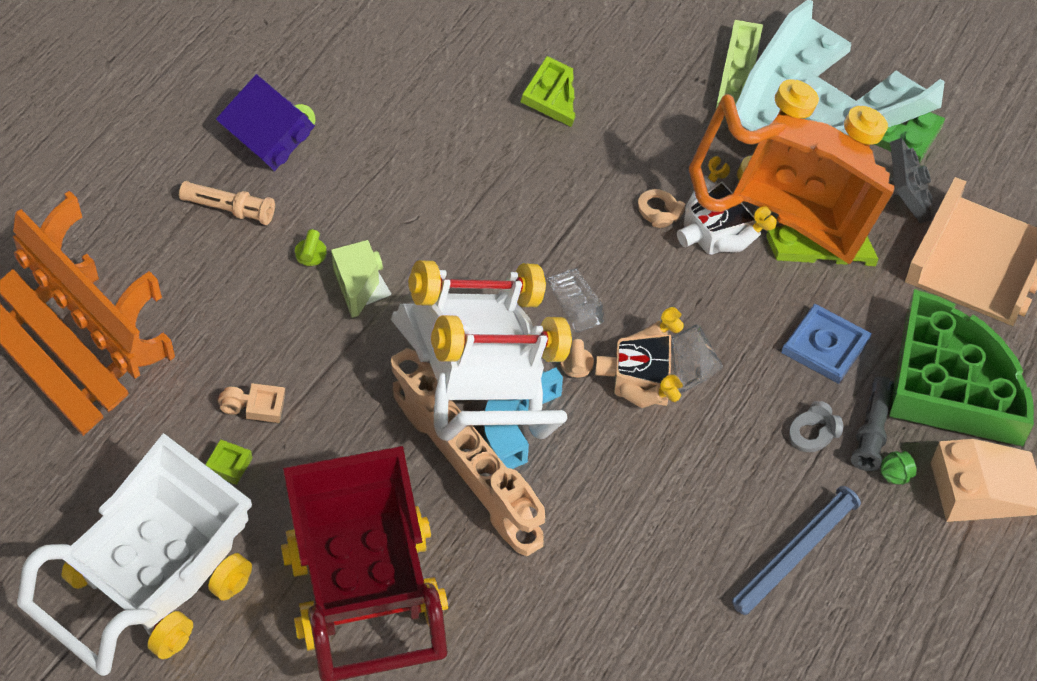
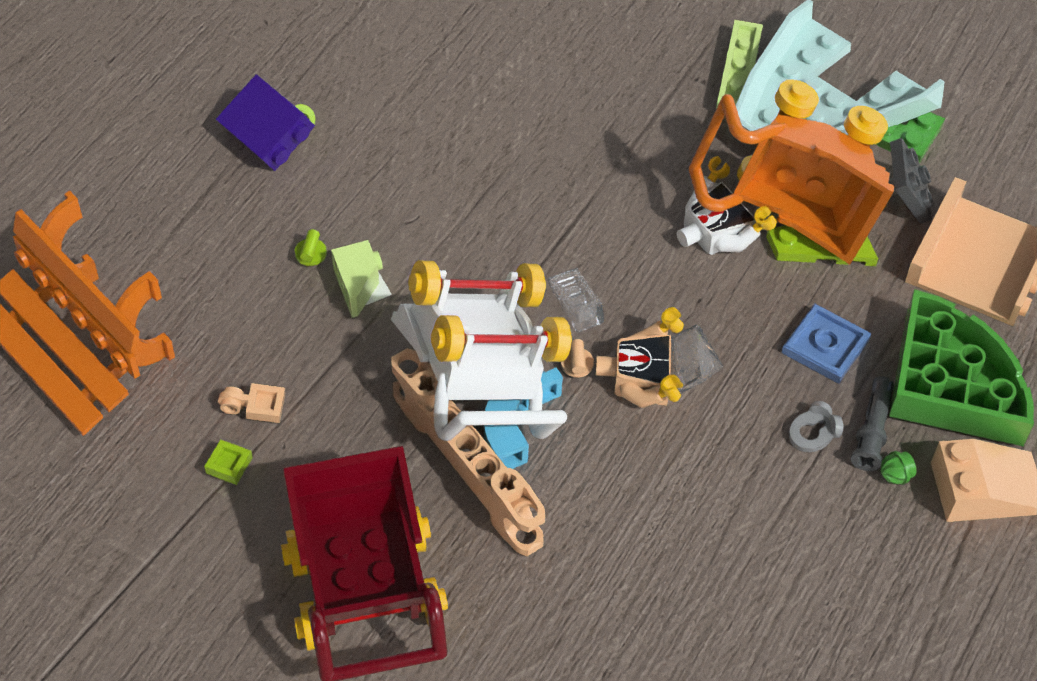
white piece [17,433,252,676] -> none
light nougat pin [179,181,275,225] -> none
lime wing [520,56,575,127] -> none
light nougat piece [638,189,686,228] -> none
sand blue axle [732,486,861,615] -> none

